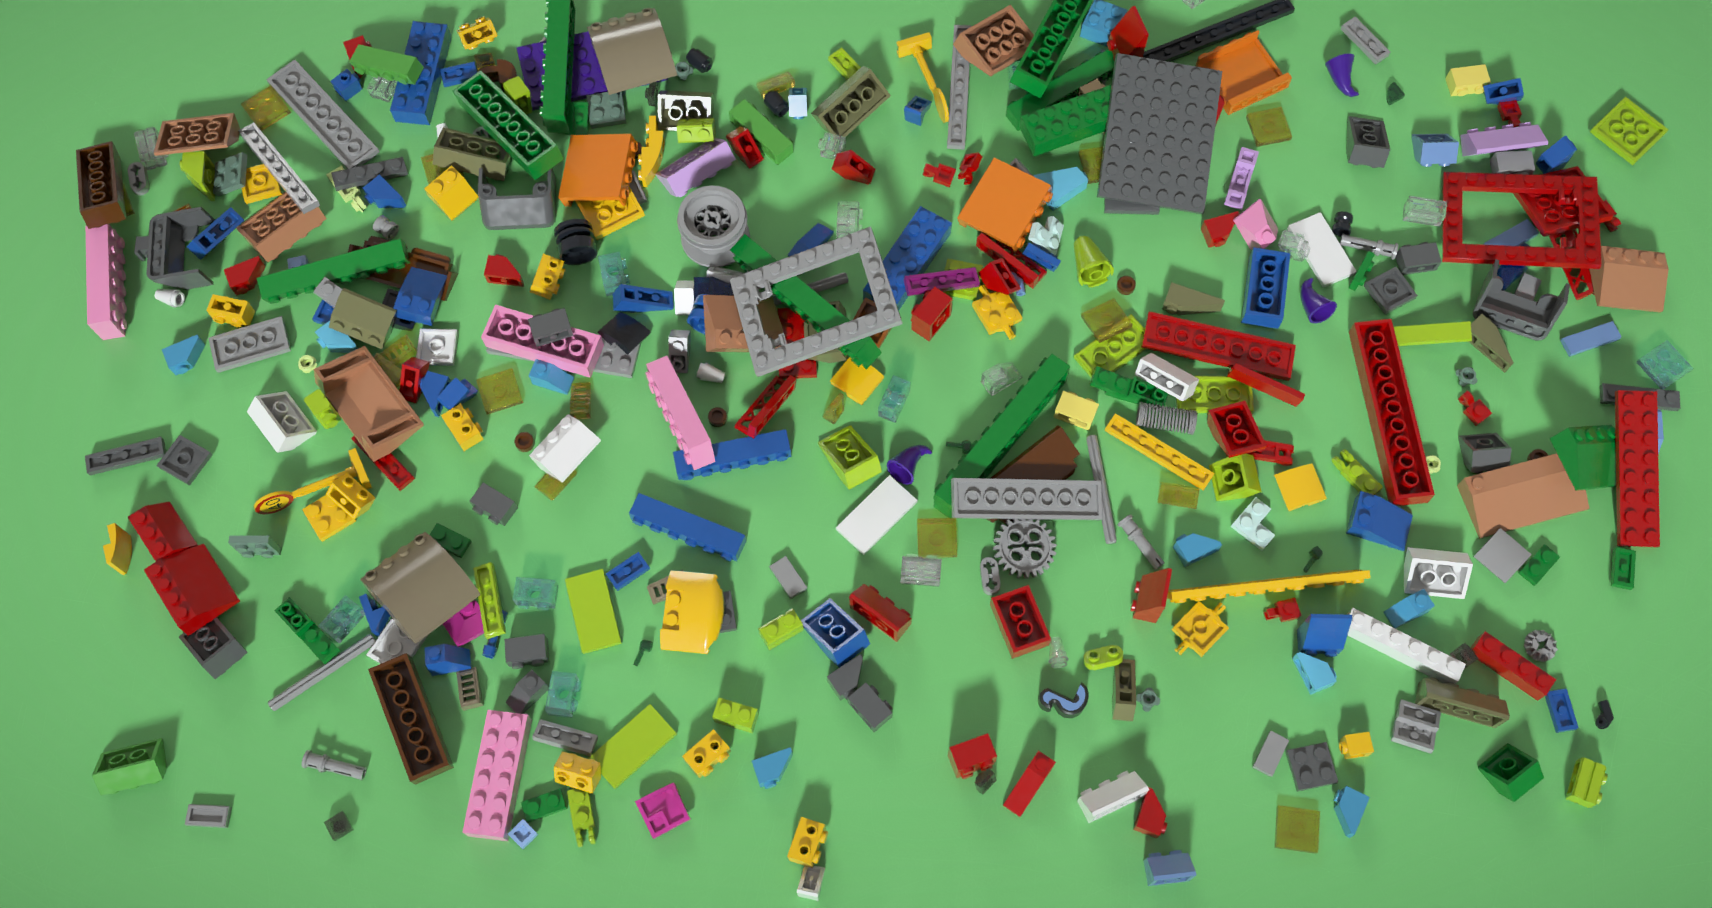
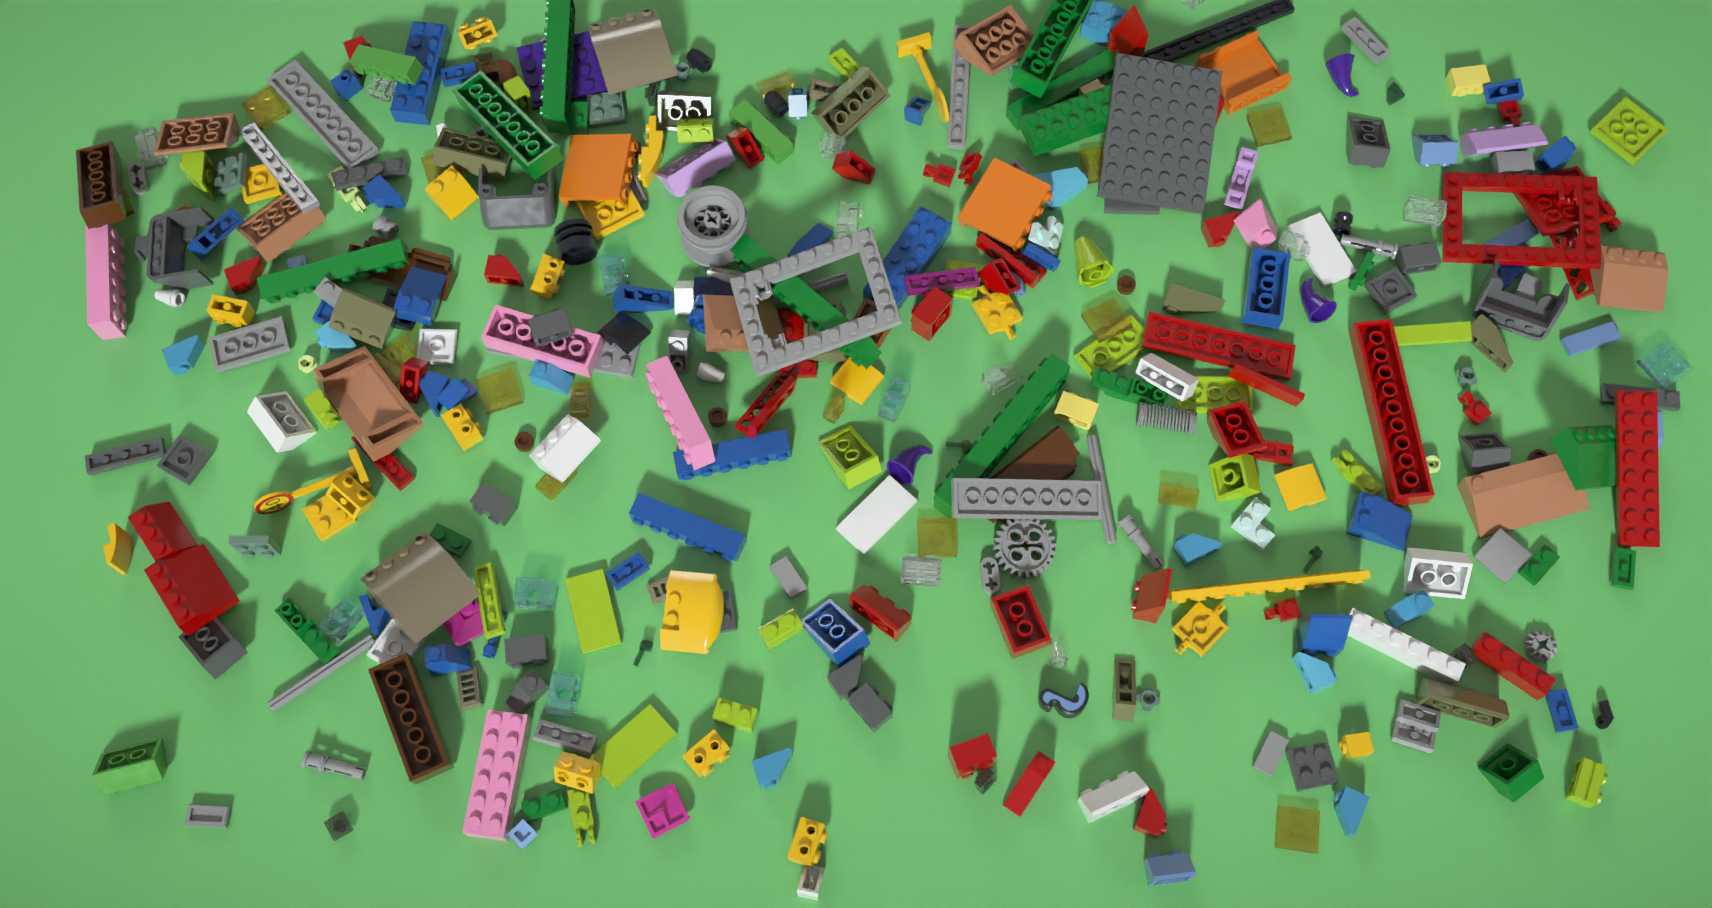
lime plate [1084,645,1123,670] -> none
yellow plate [1104,413,1215,491] -> none
none -> dark tan slope [807,77,841,101]

